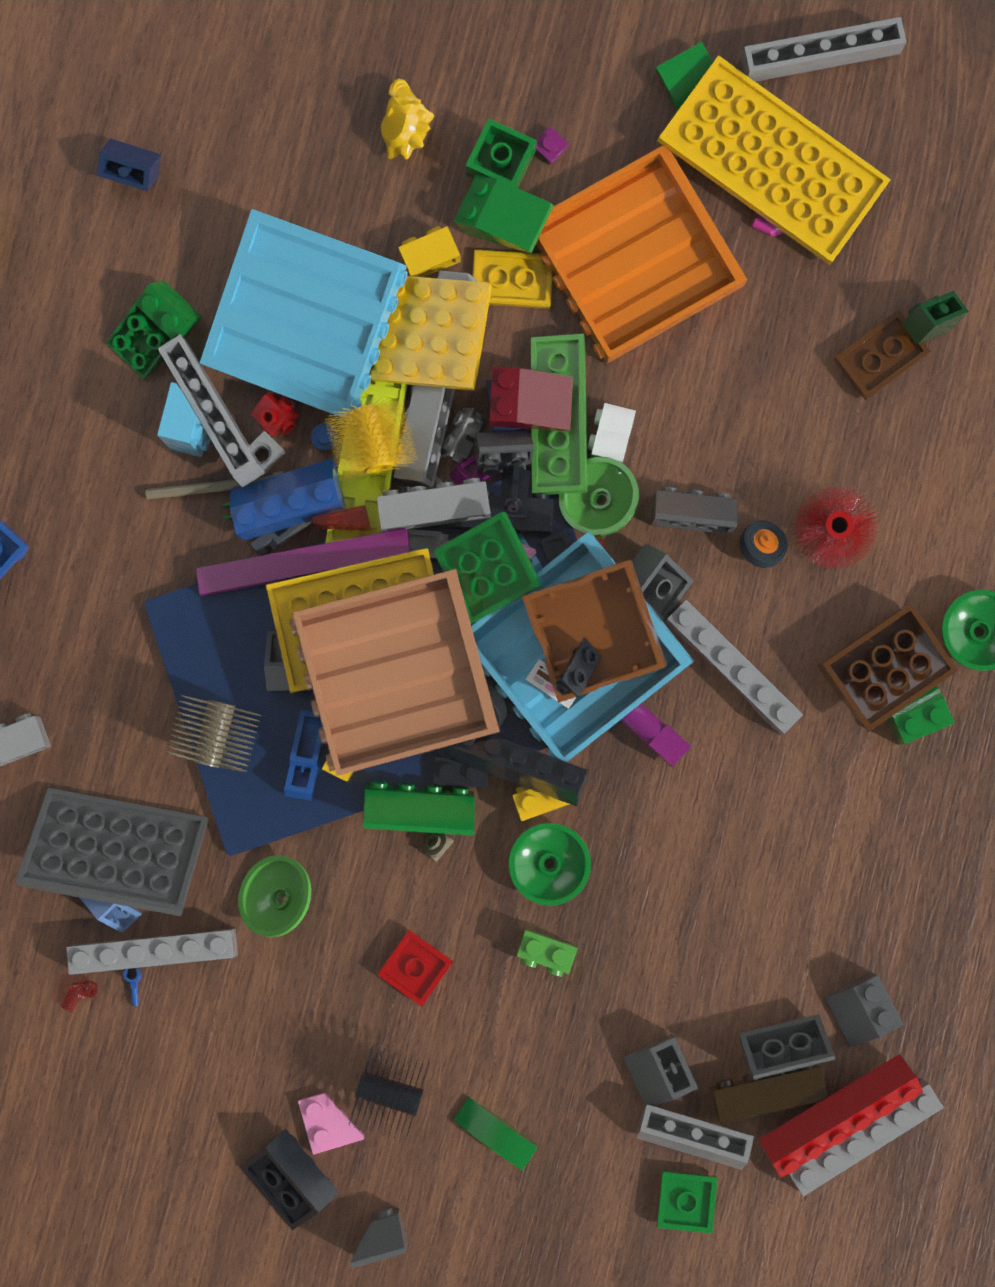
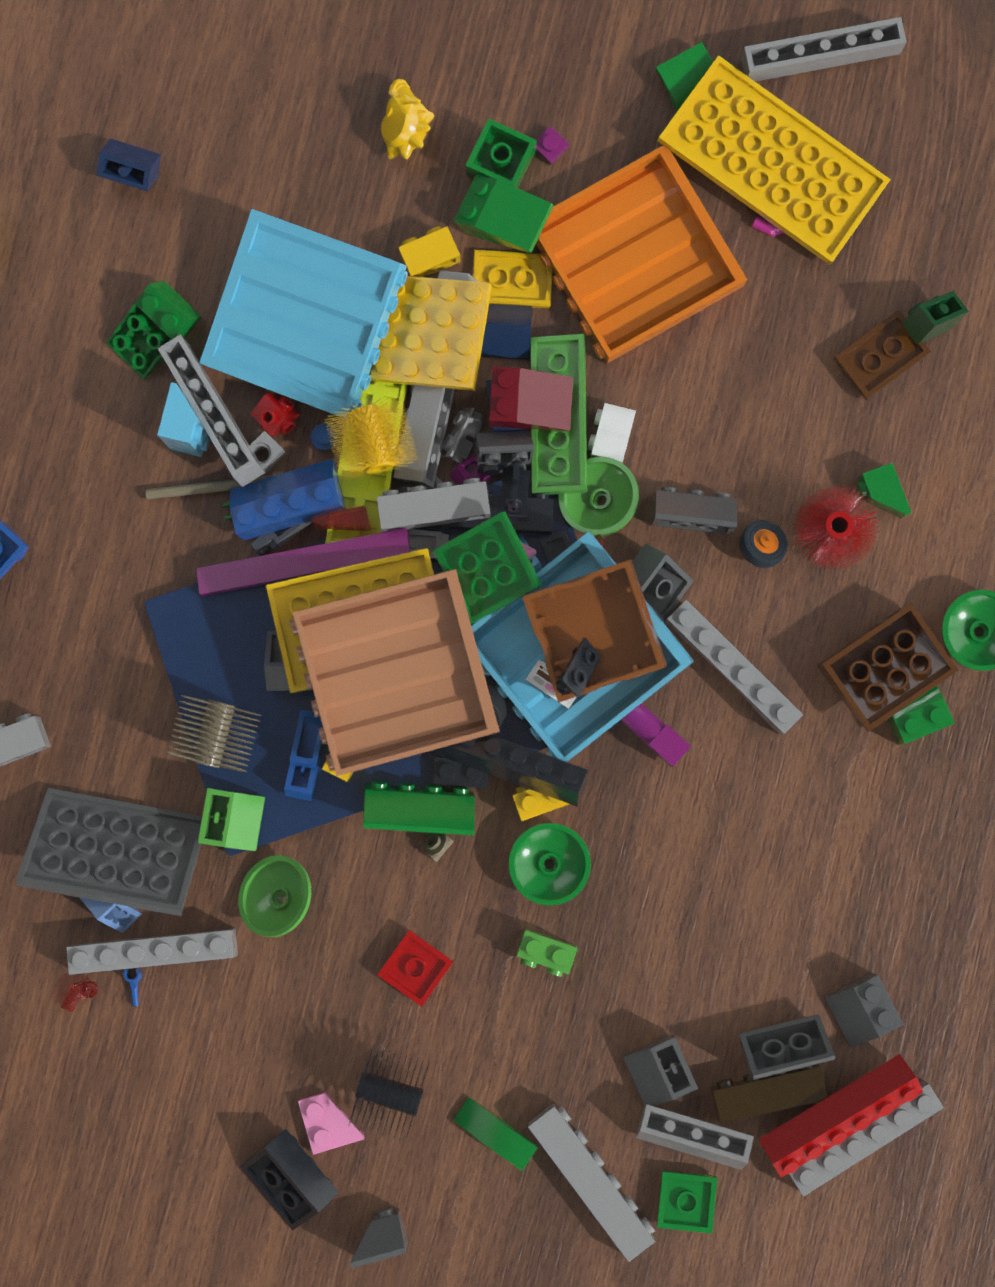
none -> bright green slope [198,788,265,851]
none -> dark blue slope [481,304,532,360]
none -> light grey brick [528,1103,655,1262]
none -> green slope [856,463,912,518]

